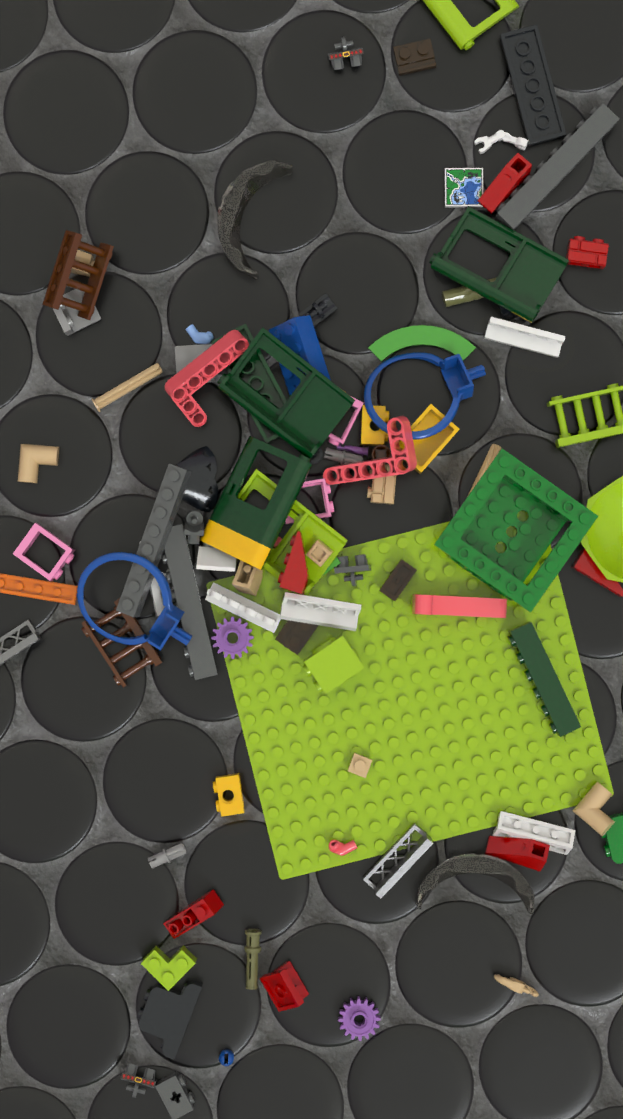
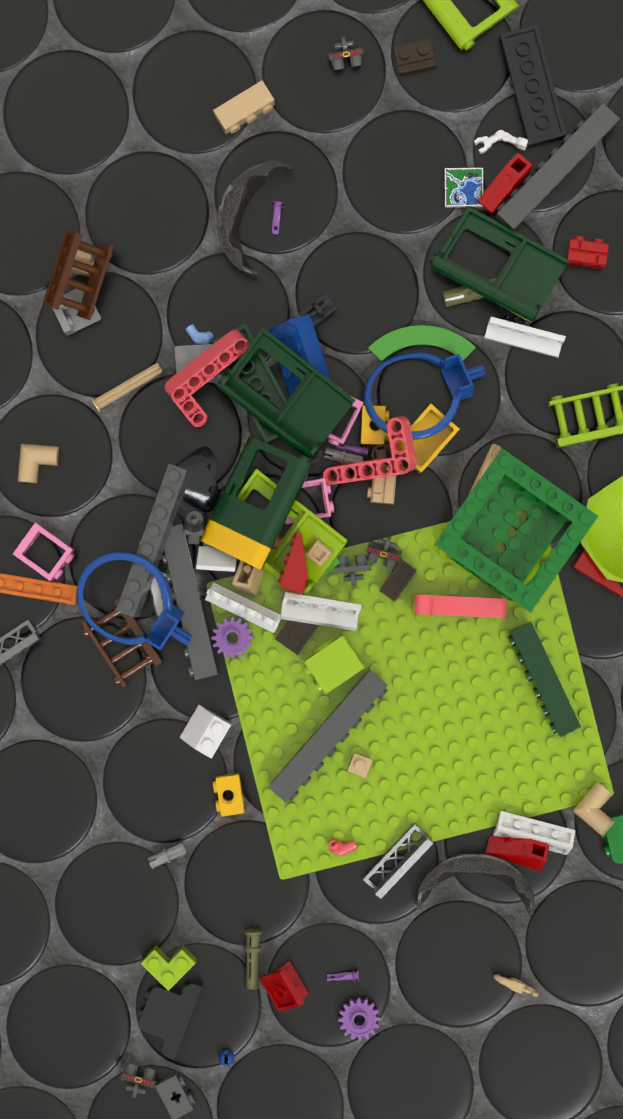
red slope [163,889,224,939] -> none
none -> white slope [180,705,232,759]
none -> tan brick [213,81,275,134]
none -> dark grey brick [268,669,388,802]
none -> medium lavender piece [271,201,284,234]
none -> medium lavender piece [327,969,359,982]
none -> dark grey hips [367,535,402,569]

